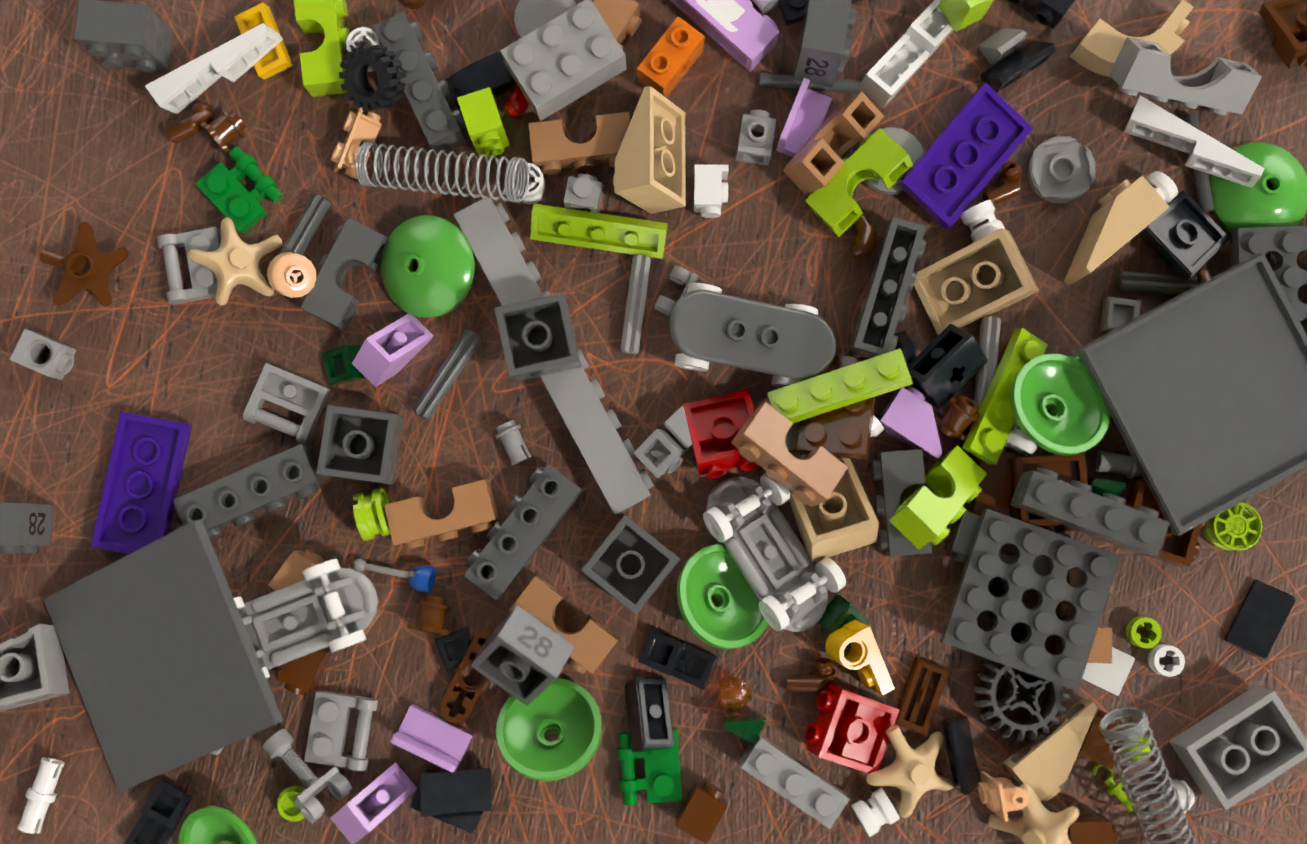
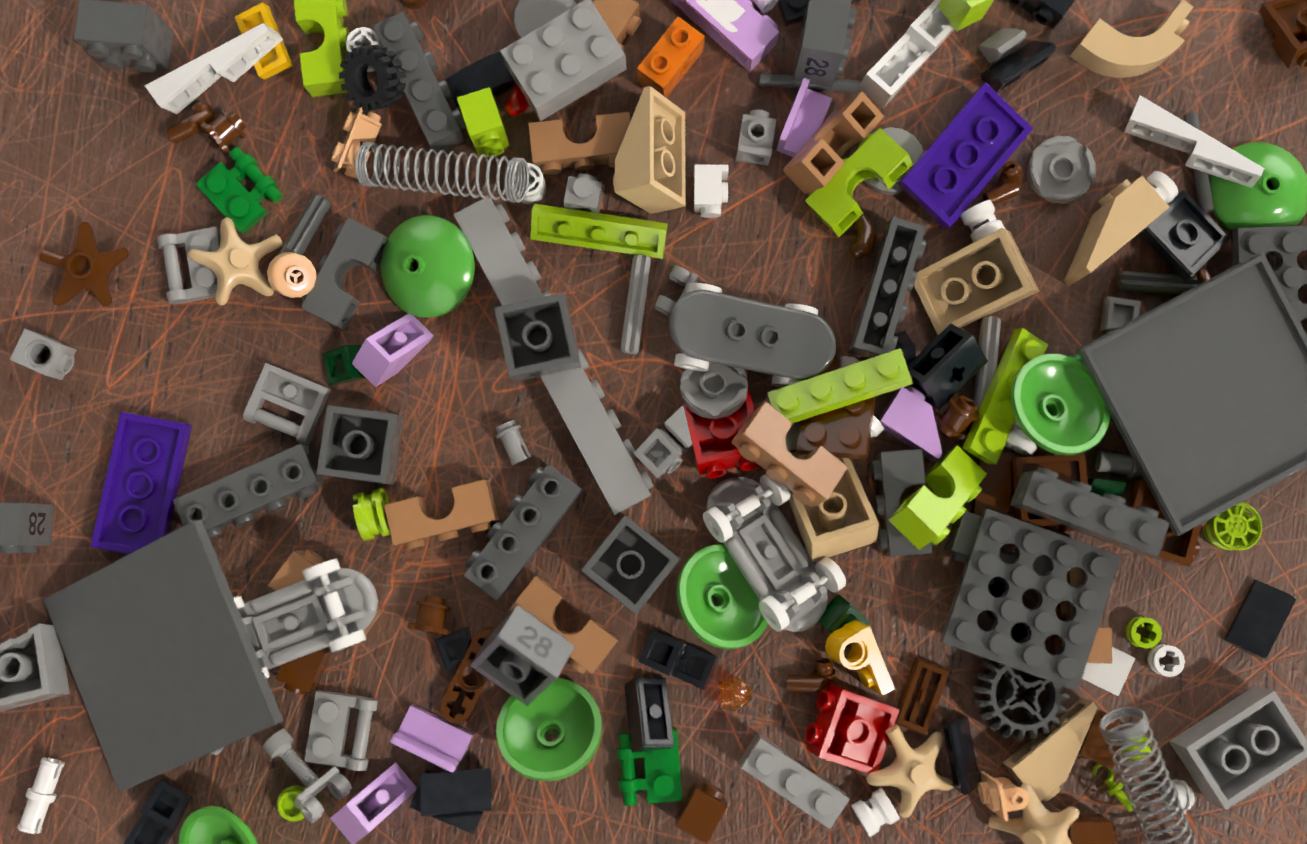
hinge [353,558,436,594] -> none
dark grey axle [413,329,482,420] -> none
dark green slope [722,715,766,744] -> none
light grey arch [1110,37,1262,115] -> none
none -> light grey tile [680,362,748,419]

